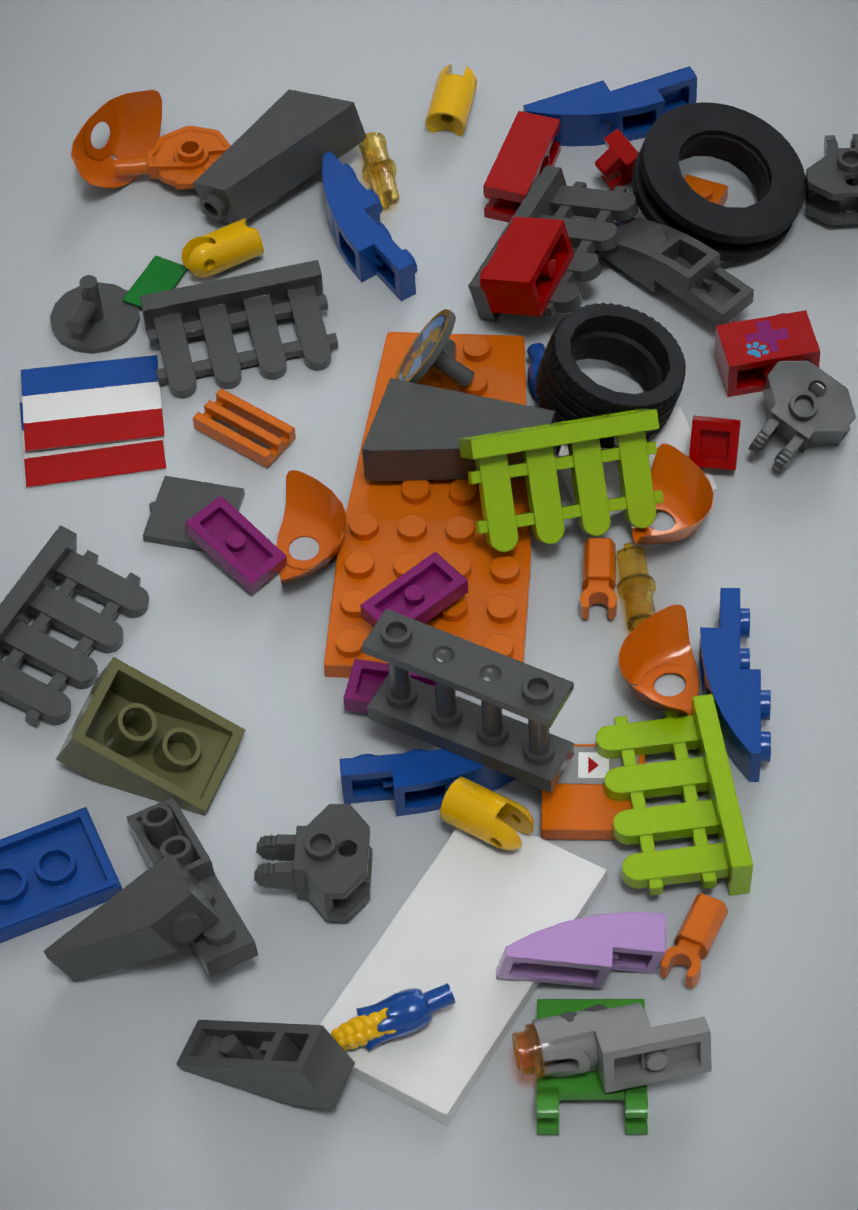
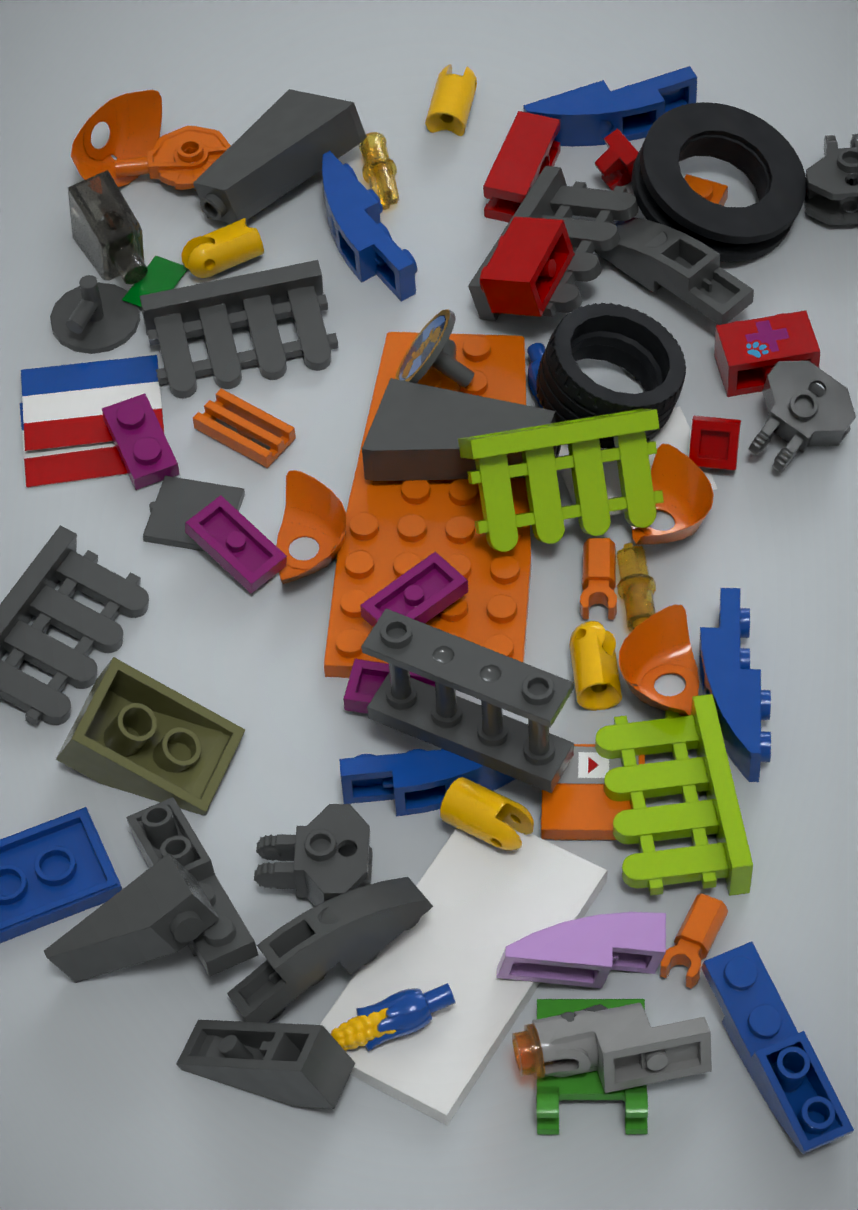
none -> clear smoke torso [68,170,148,284]
none -> magenta plate [102,393,180,490]
none -> dark grey slope [227,877,433,1023]
none -> yellow piece [570,621,622,711]
none -> blue slope [701,941,854,1154]

